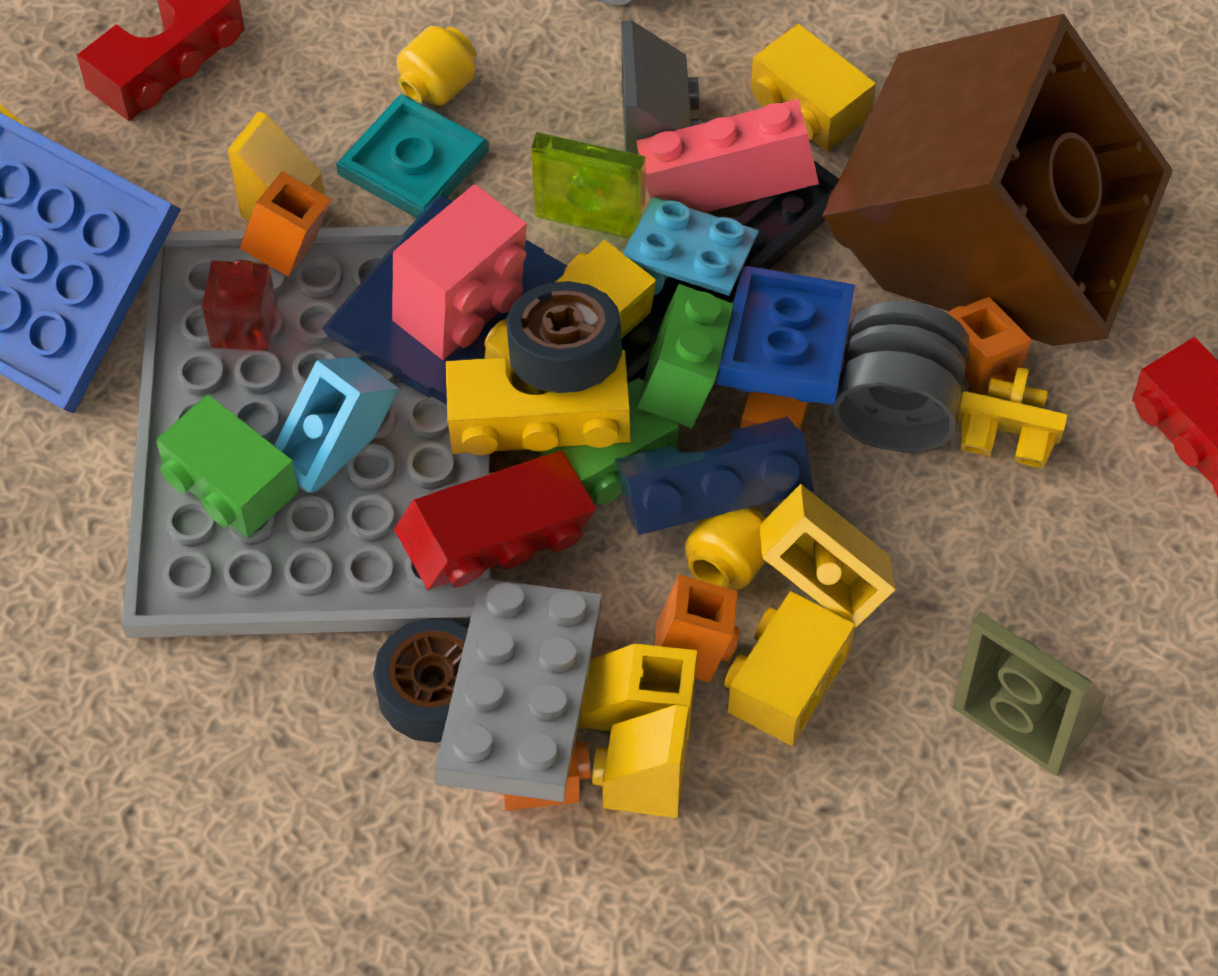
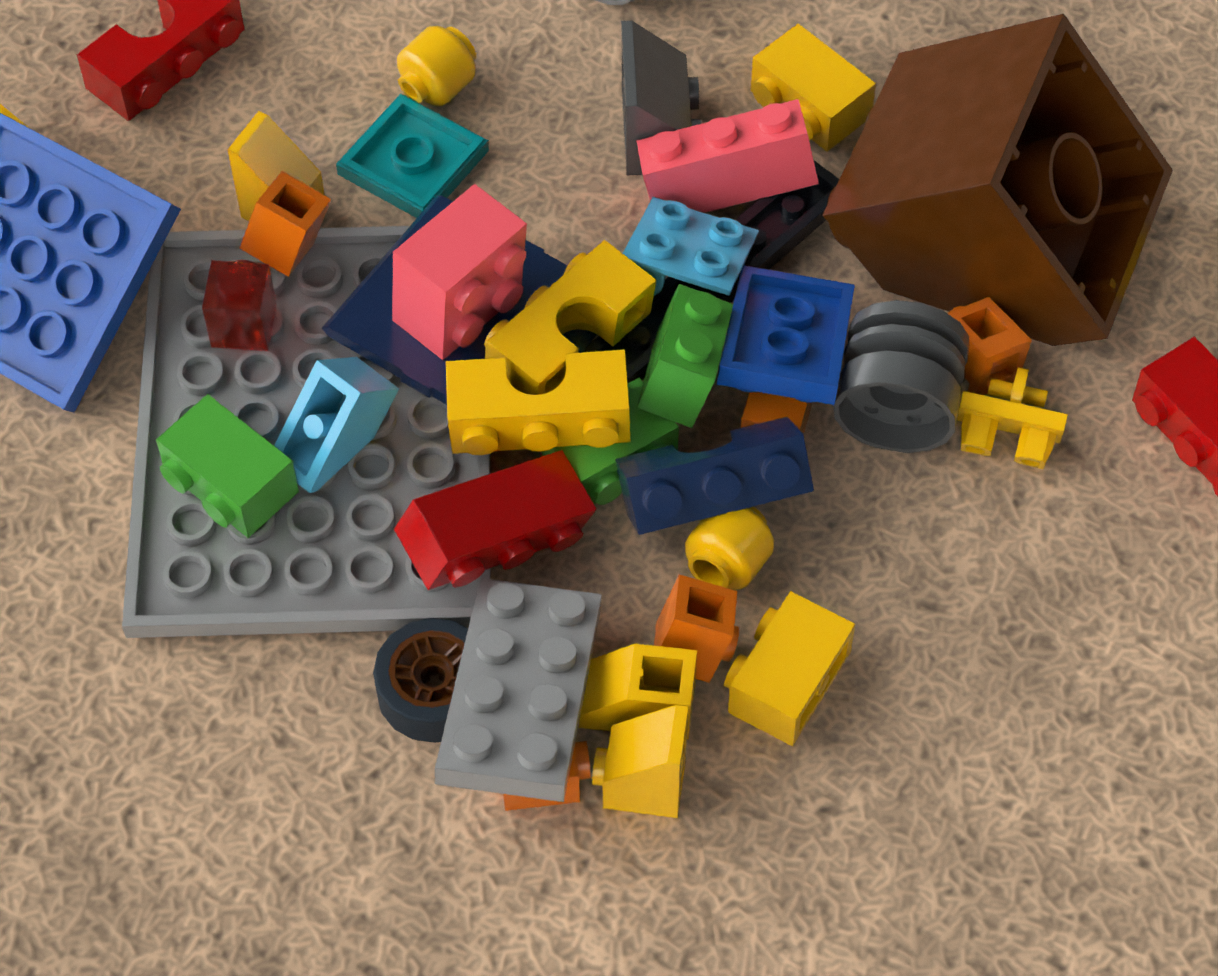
black wheel [506,281,622,393] -> none
clear neon green plate [531,132,646,238] -> none
yellow brick [760,484,896,629] -> none
olive slope [952,612,1106,776] -> none

